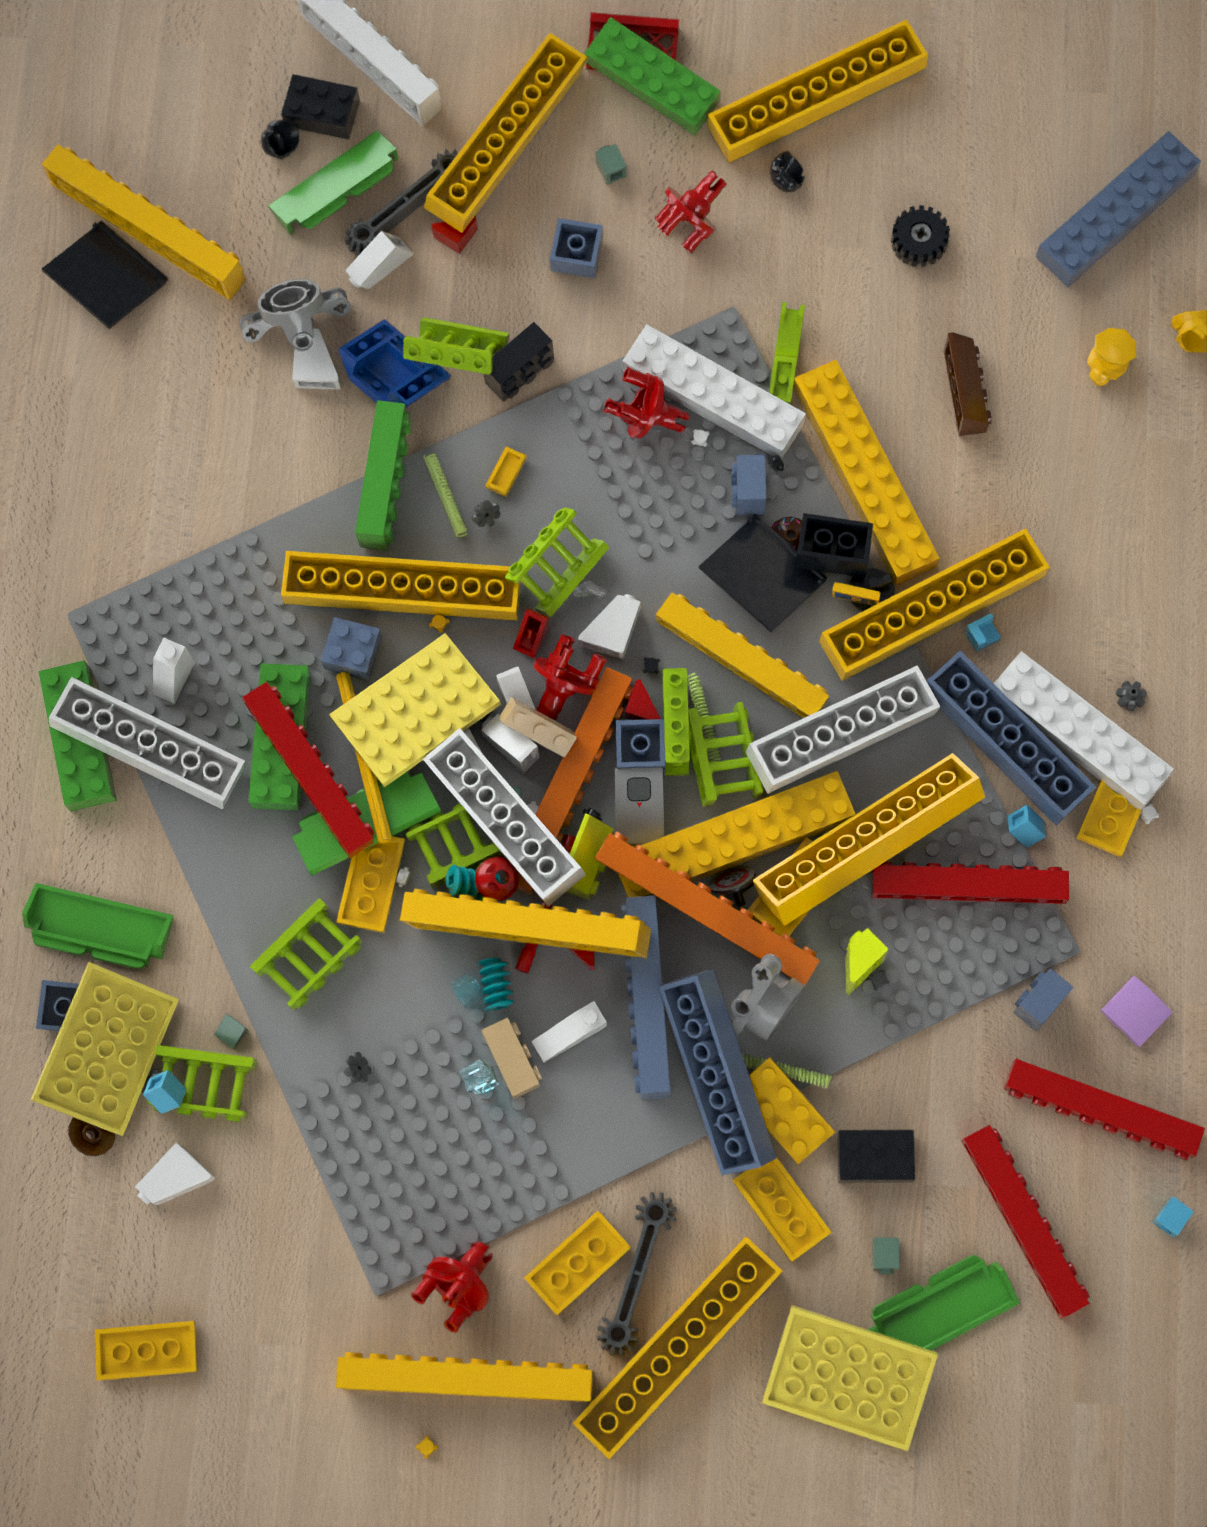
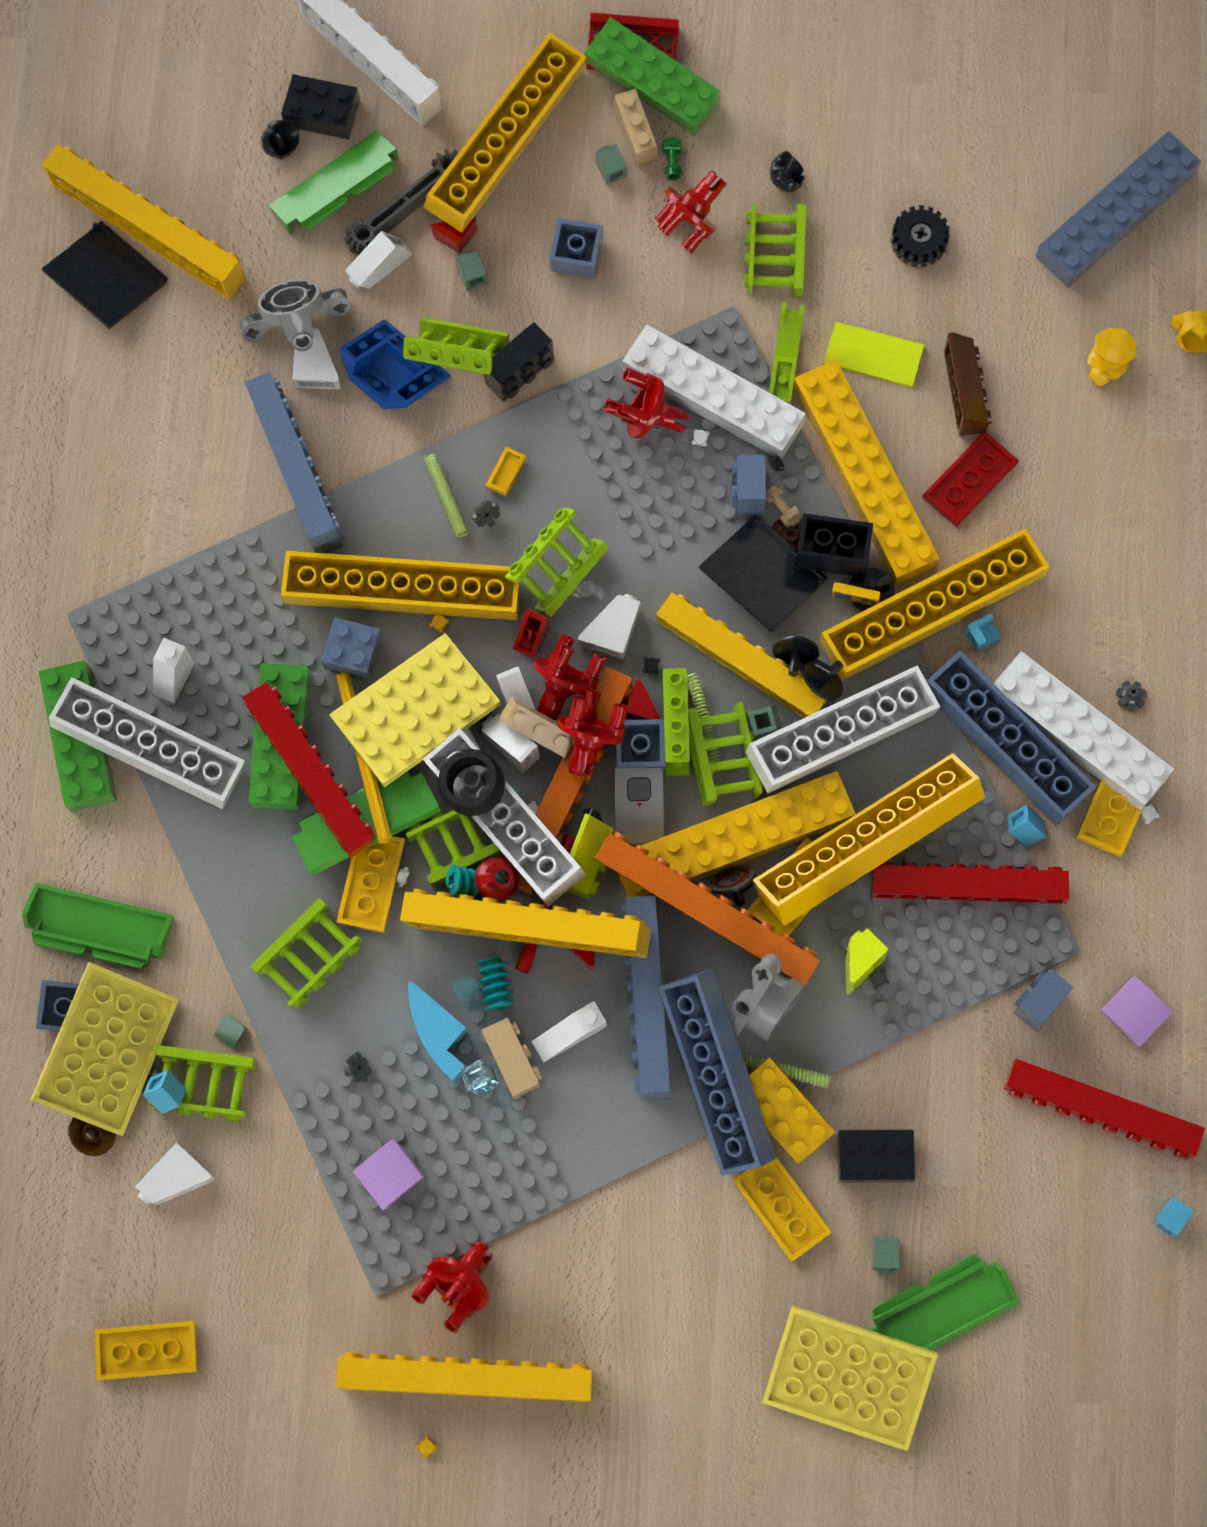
bright green brick [355,400,412,551] -> none
yellow plate [524,1211,631,1316] -> none
yellow brick [572,1236,783,1460] -> none
dark grey arm [597,1192,677,1356] -> none
yellow brick [708,19,928,163] -> none
red brick [961,1125,1090,1319] -> none
none -> sand blue brick [245,372,343,553]
none -> lavender slope [353,1138,425,1210]
none -> medium azure slope [408,981,468,1084]
none -> black tyre [438,749,505,816]
none -> sand green brick [456,250,488,290]
none -> red piece [557,689,629,777]
none -> tan brick [614,89,657,166]
none -> green bar [662,138,682,180]
none -> lime fence [744,203,806,298]
none -> sand green brick [748,704,782,735]
none -> tan bar [766,486,802,528]
none -> black shield [772,635,820,677]
none -> black shield [803,658,843,701]
none -> neon yellow slope [824,322,925,387]
none -> red tile [922,431,1019,528]

